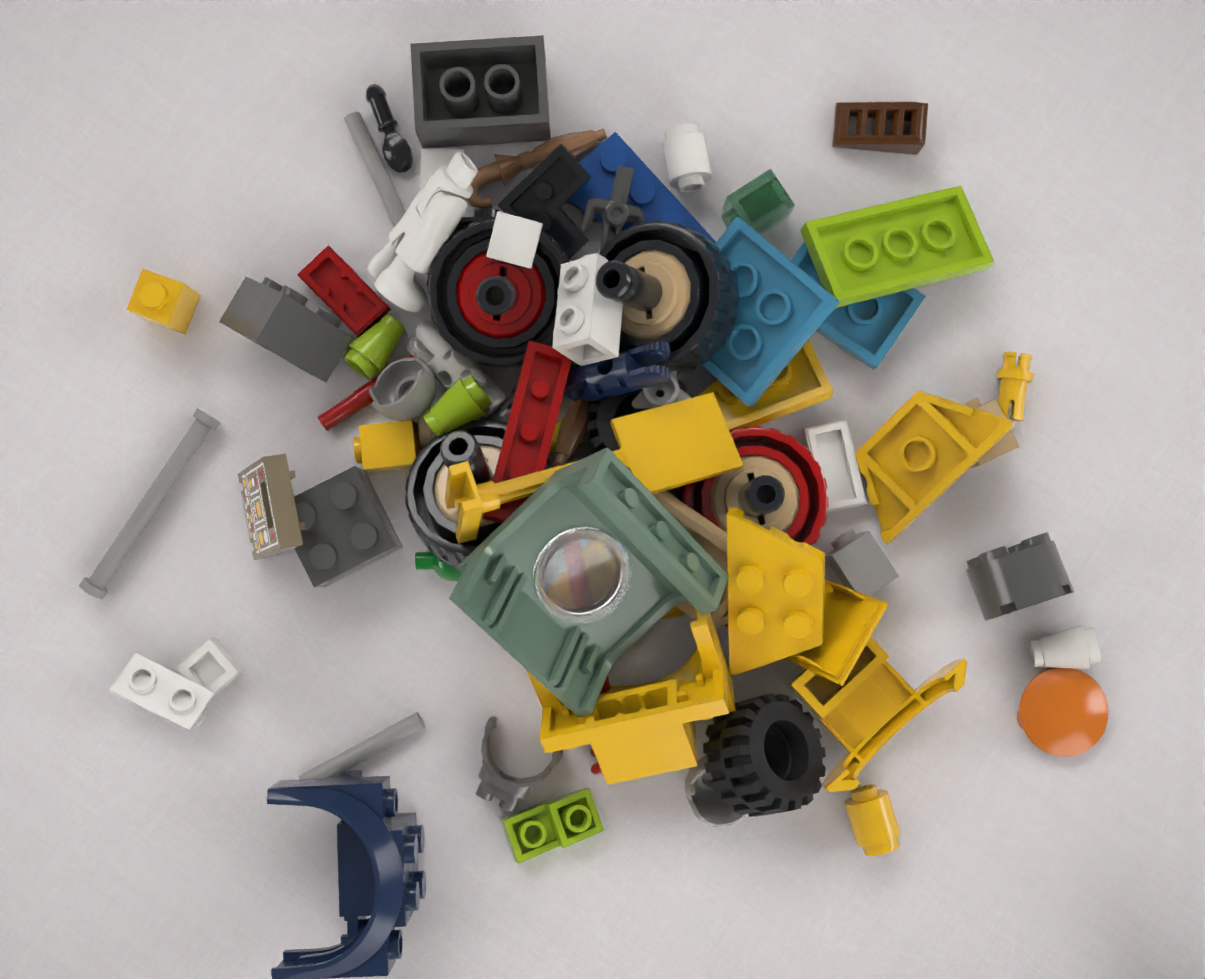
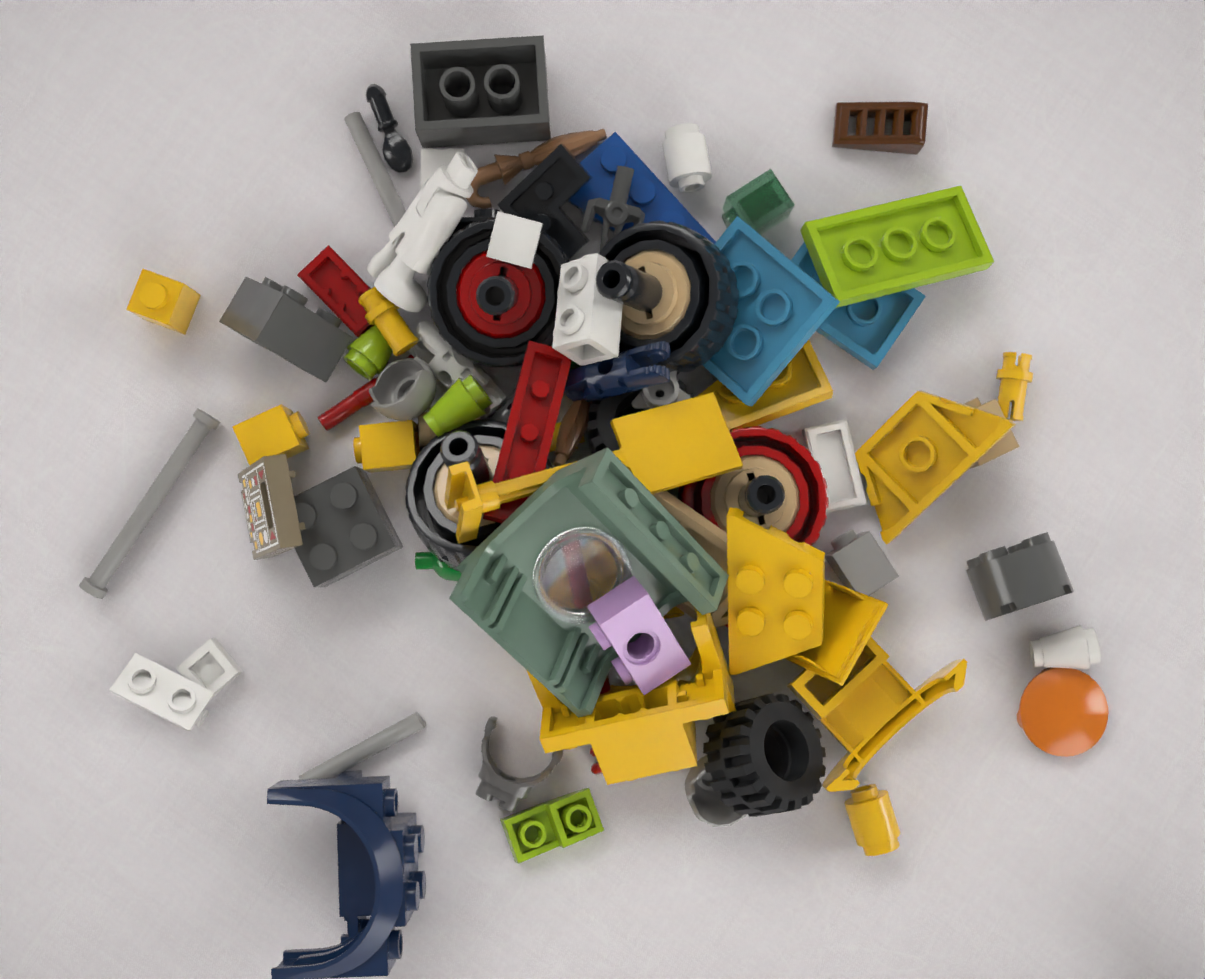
none -> yellow brick [232,404,310,465]
none -> yellow pin [358,287,419,356]
none -> lavender brick [586,576,691,695]

